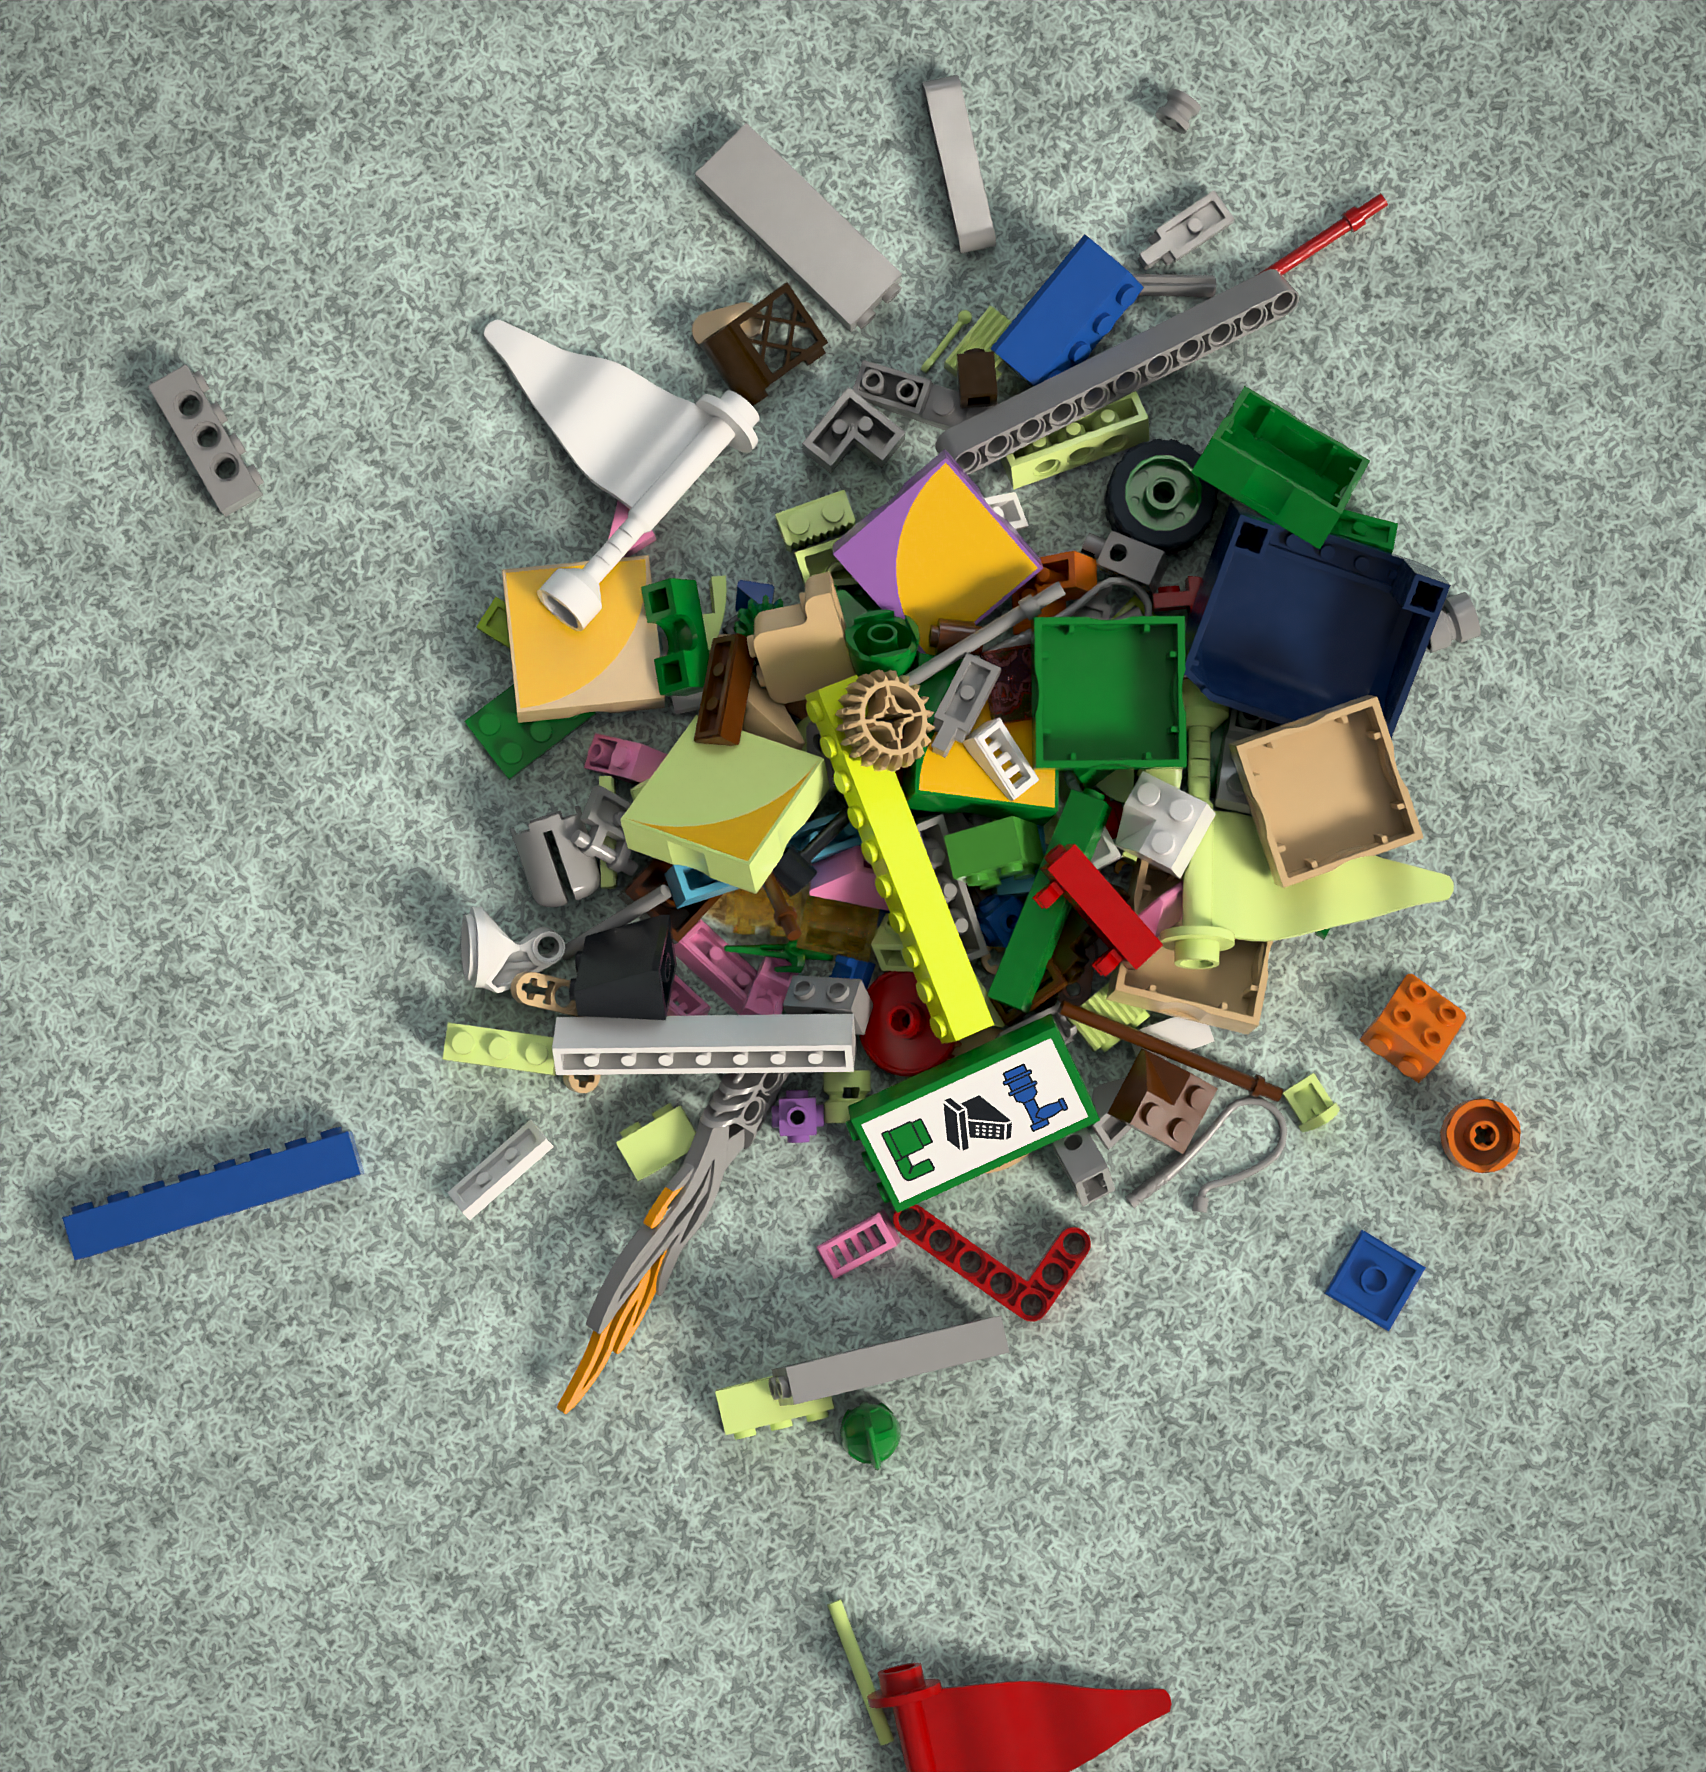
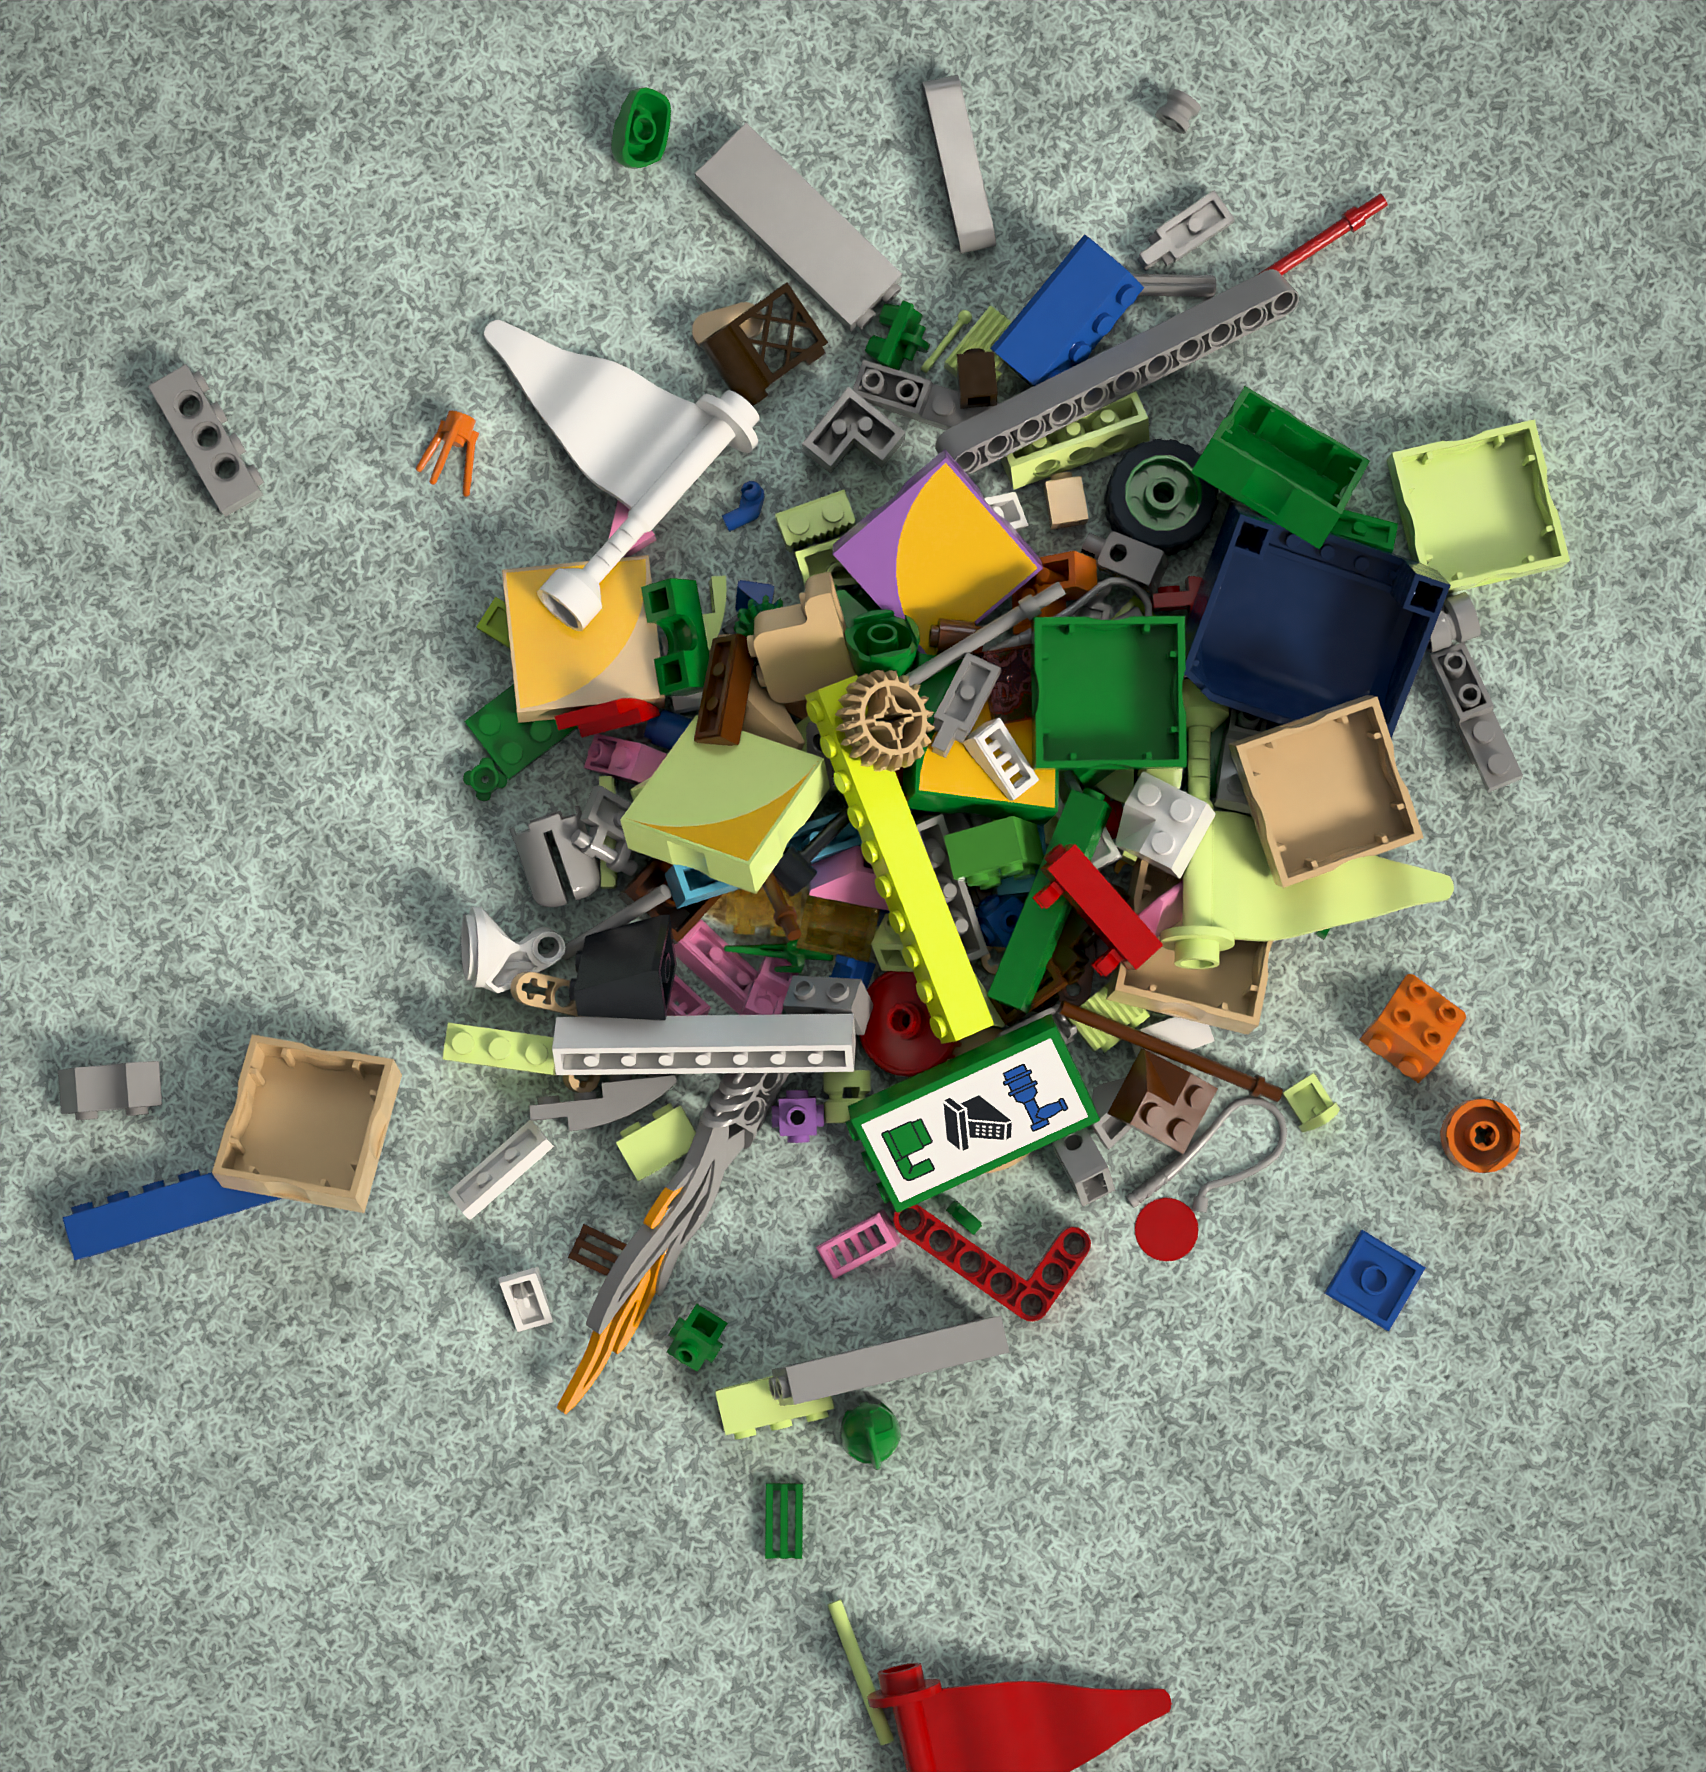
none -> light grey brick [58,1061,162,1120]
none -> tan tile [212,1034,402,1213]
none -> orange plant [416,410,479,497]
none -> green plate [463,758,507,802]
none -> white slope [499,1267,553,1332]
none -> light grey slope [529,1074,677,1132]
none -> red slope [554,698,660,738]
none -> reddish brown tile [568,1224,627,1276]
none -> green piece [611,87,671,169]
none -> blue brick [644,709,693,750]
none -> green brick [666,1304,728,1372]
none -> blue arm [722,481,765,532]
none -> green tile [765,1483,803,1559]
none -> green hips [865,301,930,370]
none -> green tile [946,1201,982,1235]
none -> tan brick [1043,472,1089,530]
none -> red piece [1135,1198,1199,1262]
none -> yellowish green tile [1387,419,1570,594]
none -> light grey slope [1430,642,1523,793]

